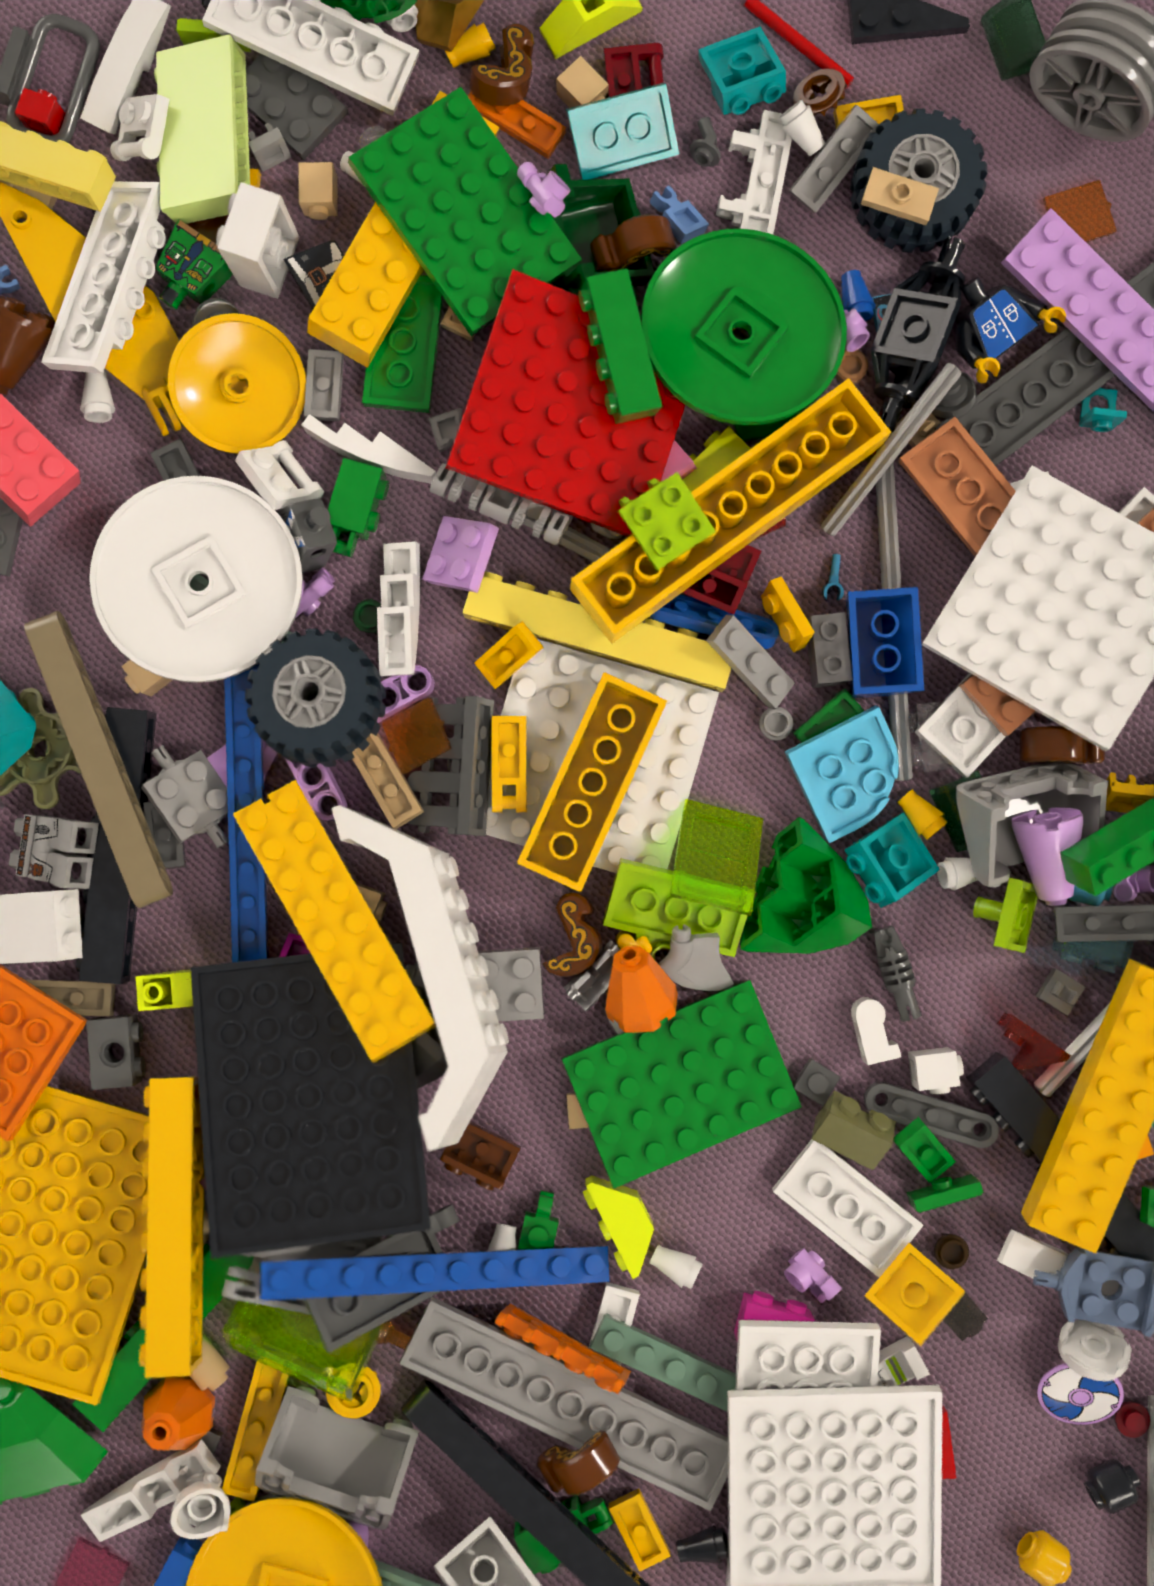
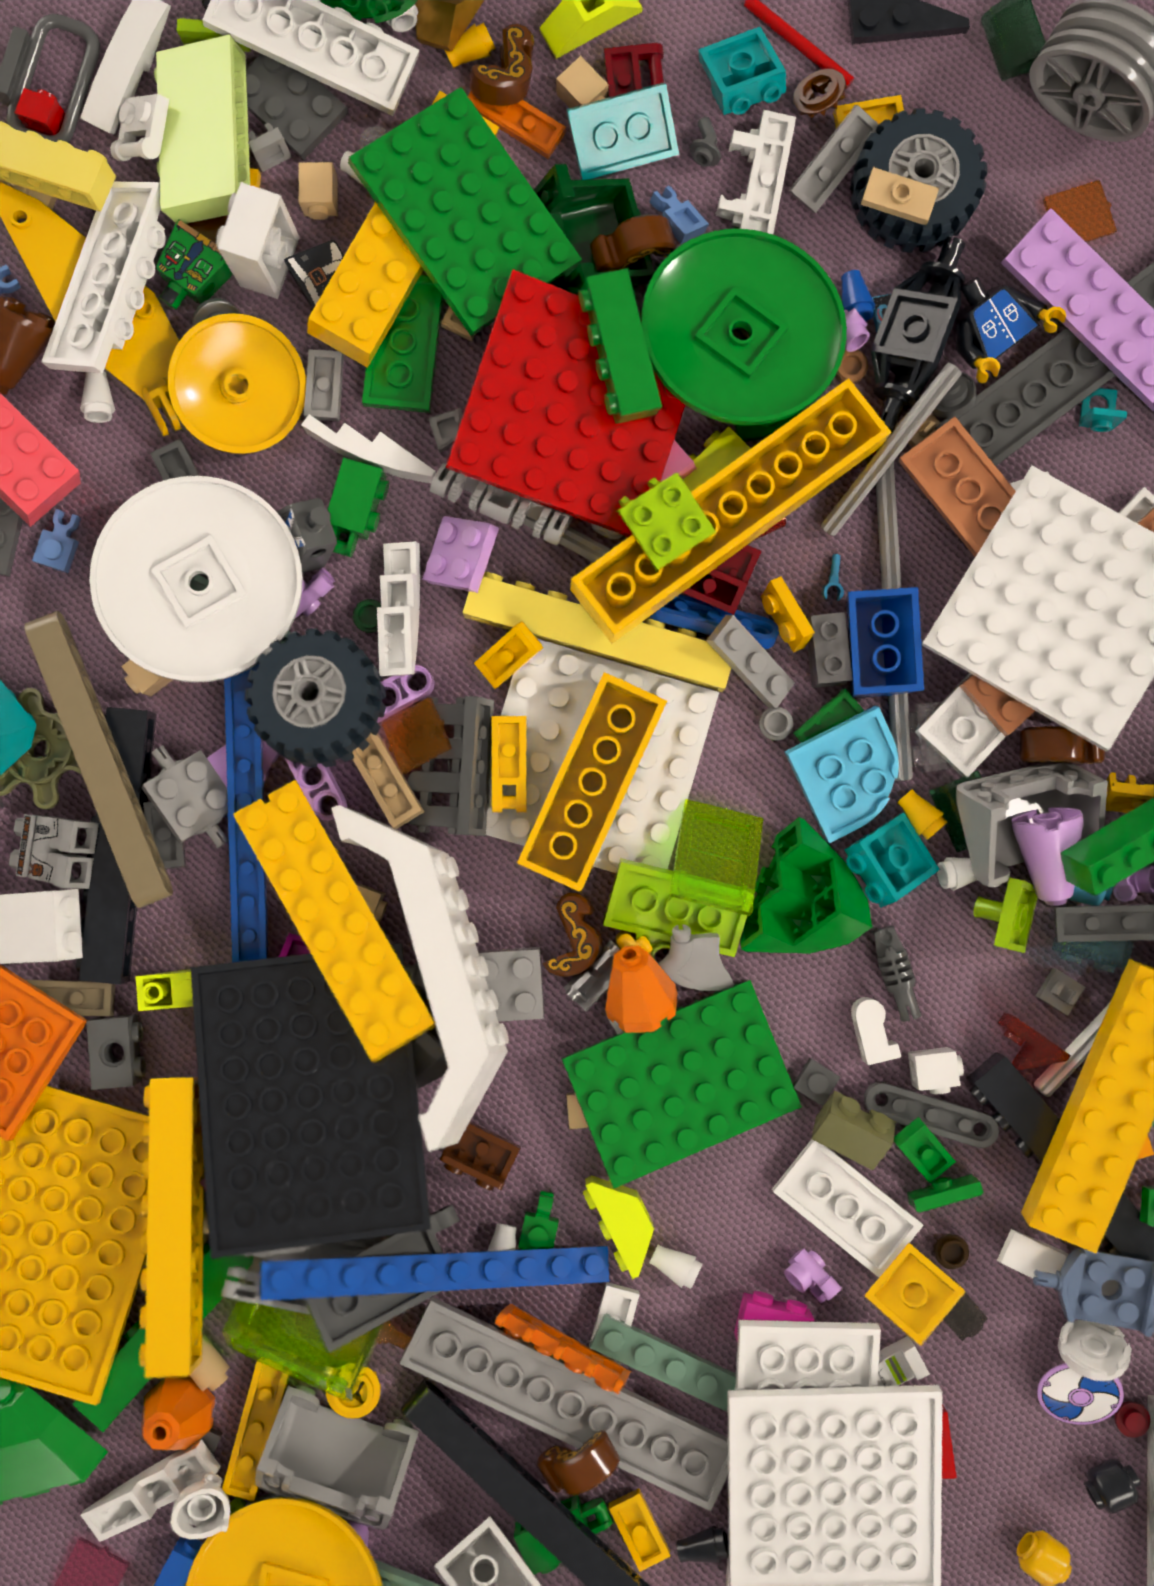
white plate [235,440,324,510] -> none
lavender plate [517,162,571,217] -> none
white cone [779,100,826,156] -> none
none -> medium blue plate [32,509,81,573]

